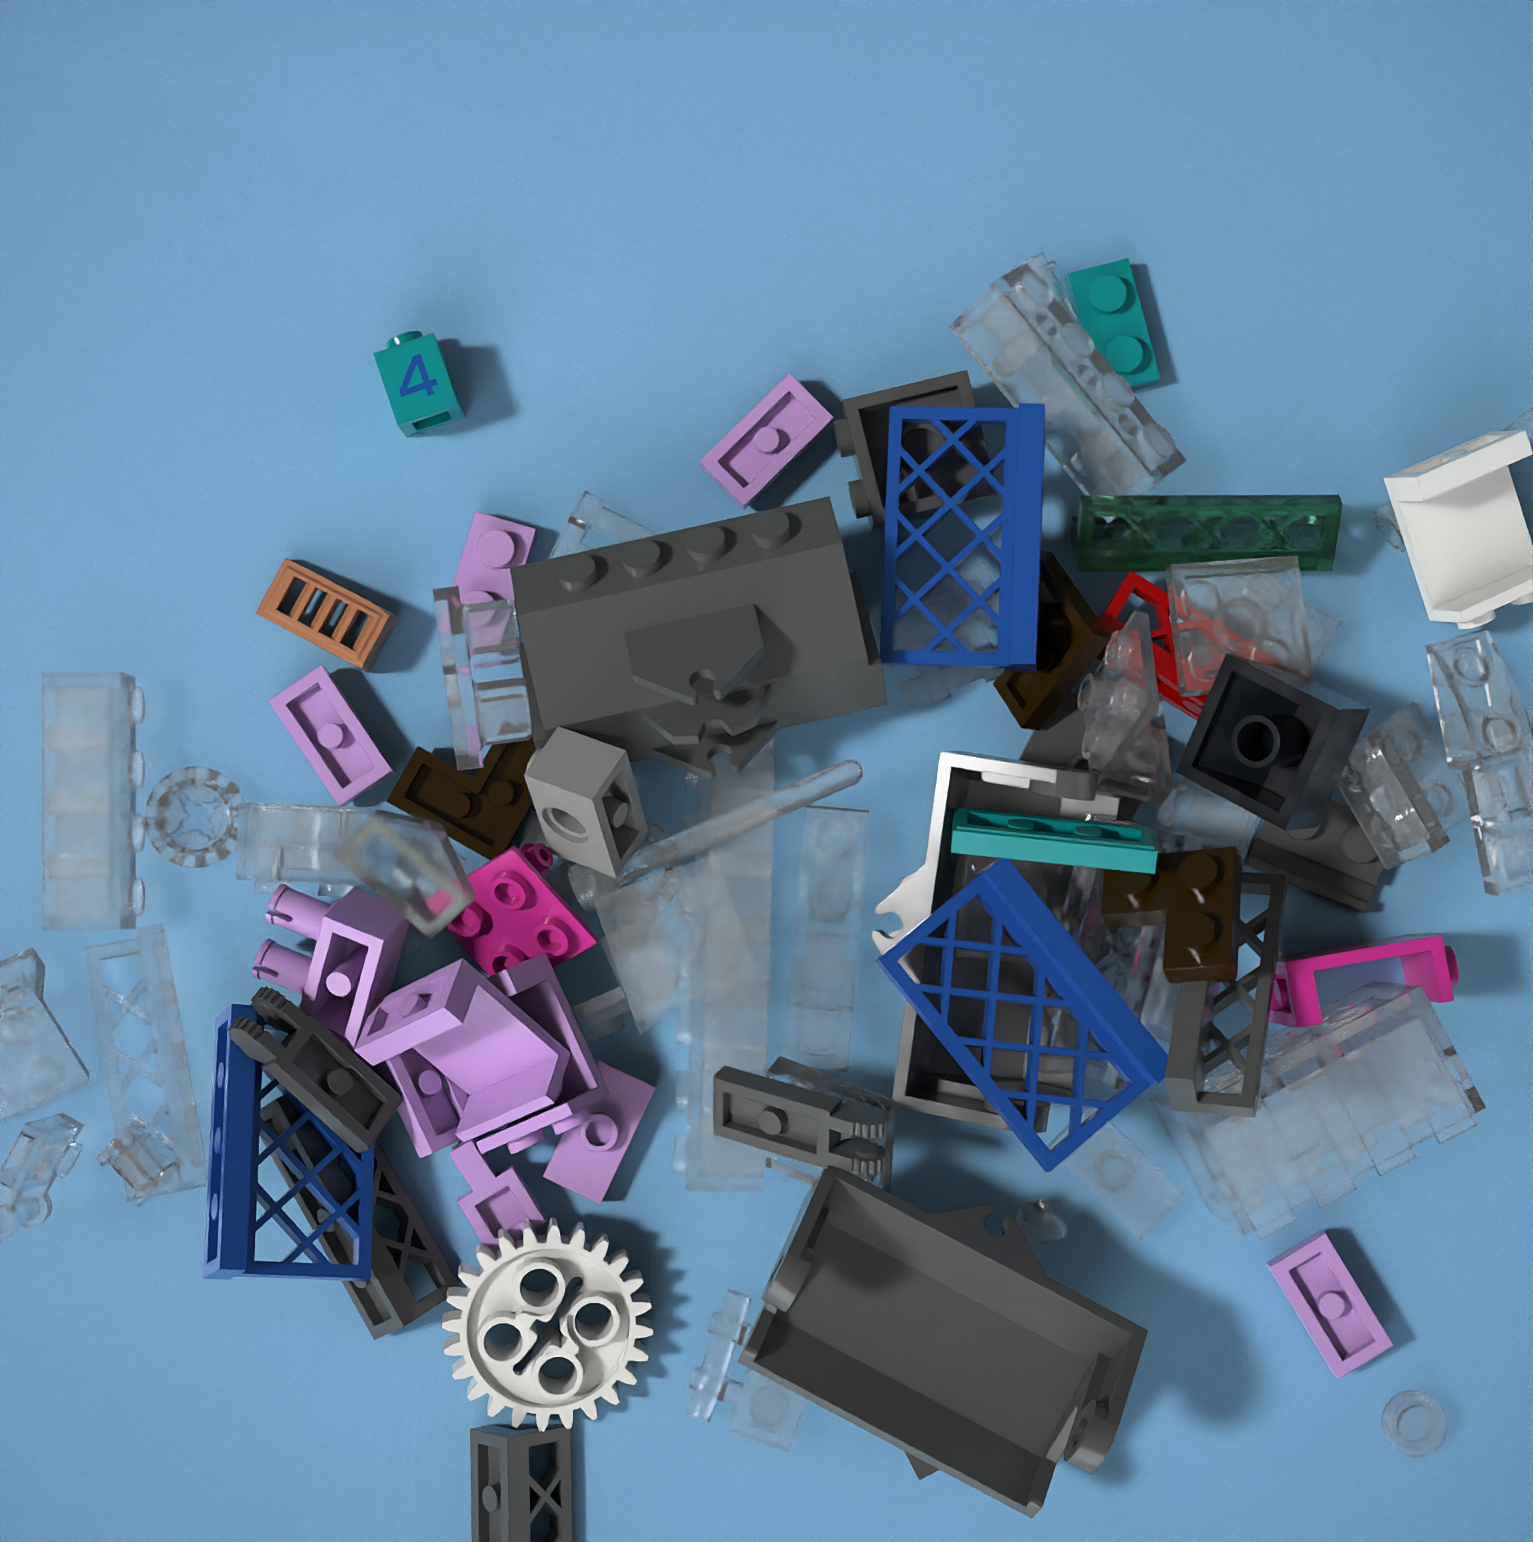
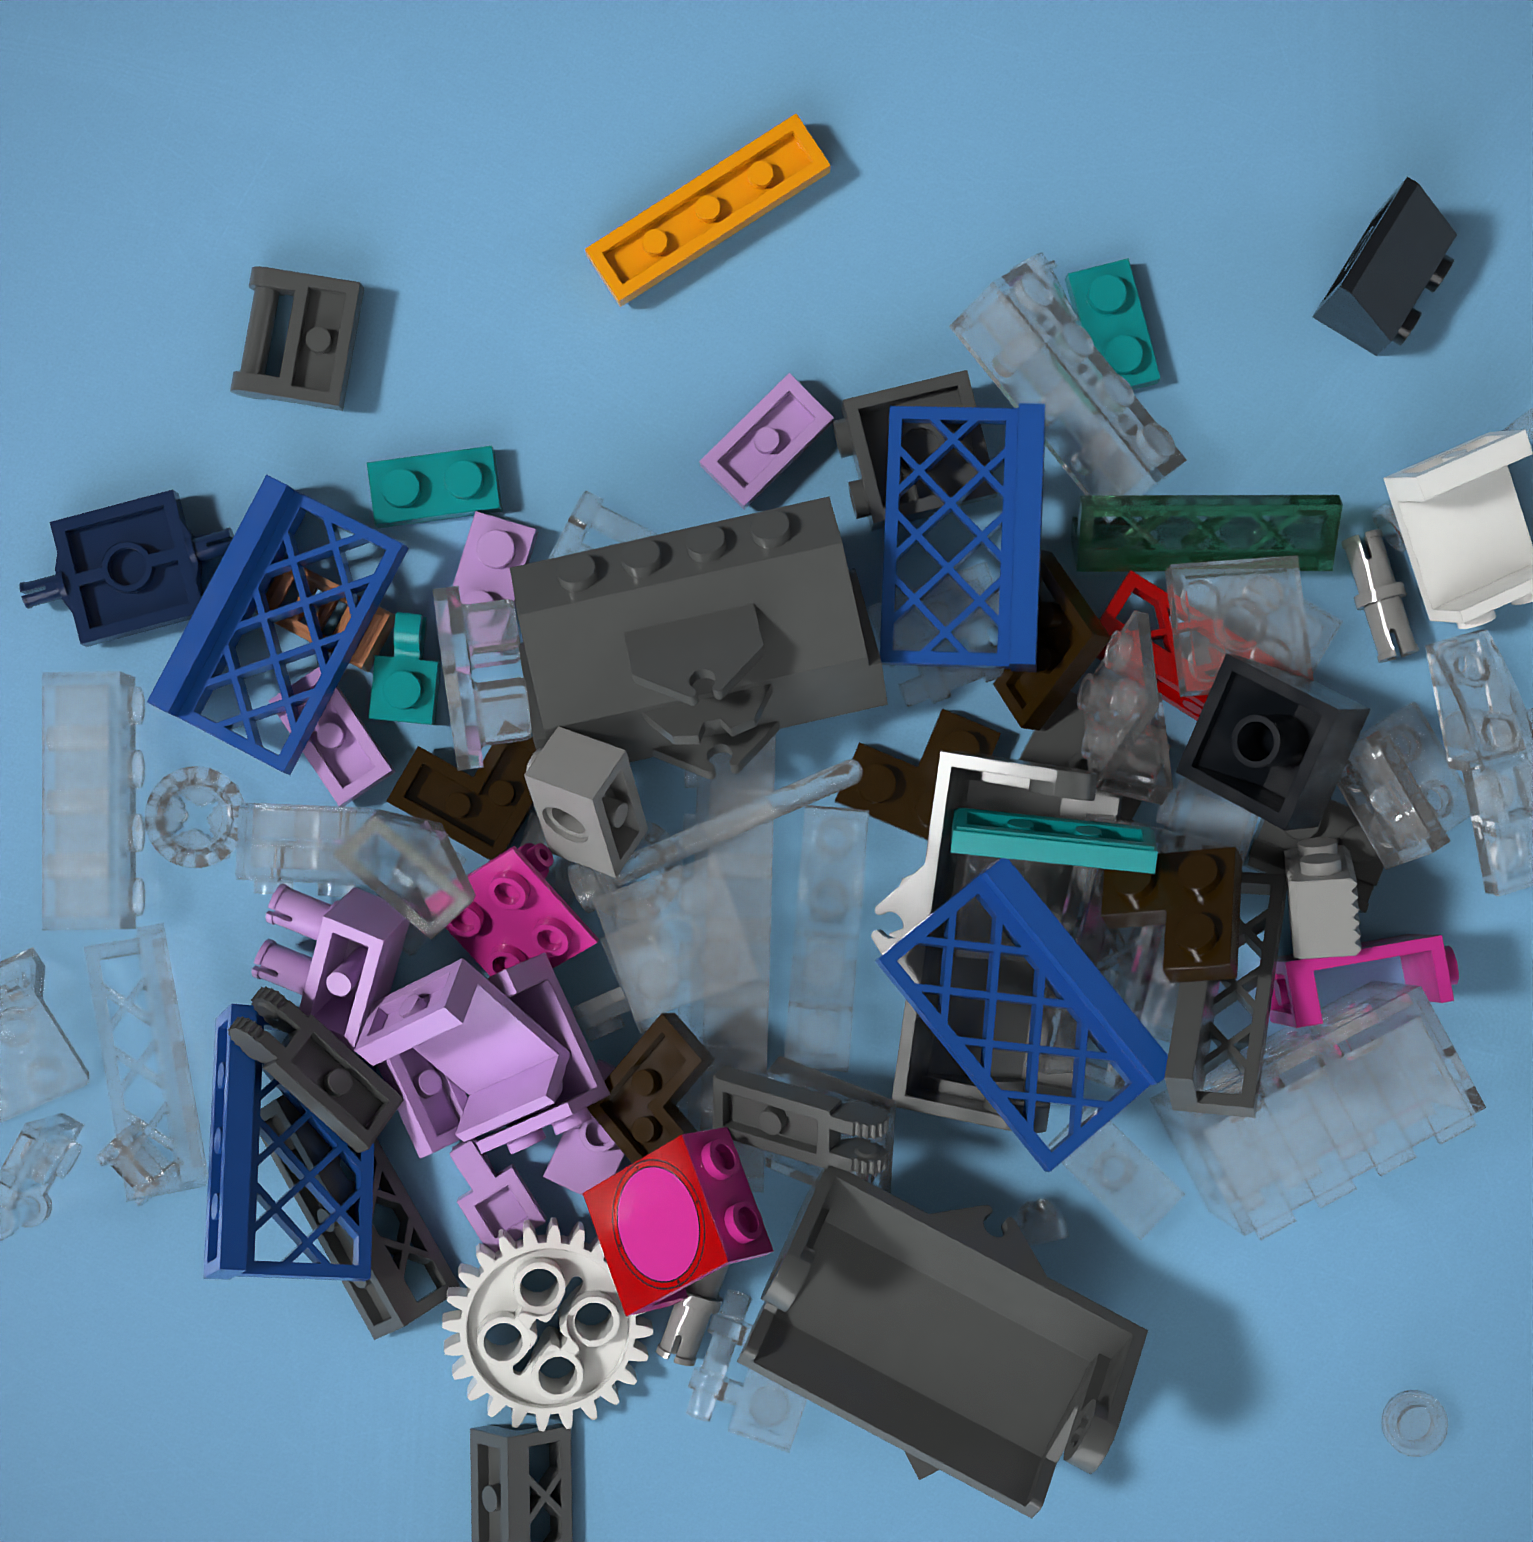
teal brick [373,331,466,437] -> none
lavender plate [1266,1230,1394,1379] -> none
none -> dark blue plate [19,489,234,647]
none -> blue fence [147,475,409,775]
none -> dark grey plate [230,266,364,411]
none -> teal plate [367,446,503,529]
none -> teal plate [369,612,441,725]
none -> dark pink panel [583,1127,774,1317]
none -> light orange plate [585,113,831,307]
none -> dark brown plate [587,1013,715,1164]
none -> light grey pin [656,1264,729,1366]
none -> dark brown plate [834,709,1001,841]
none -> light grey brick [1284,837,1362,959]
none -> black slope [1312,177,1457,356]
none -> light grey pin [1341,529,1419,663]

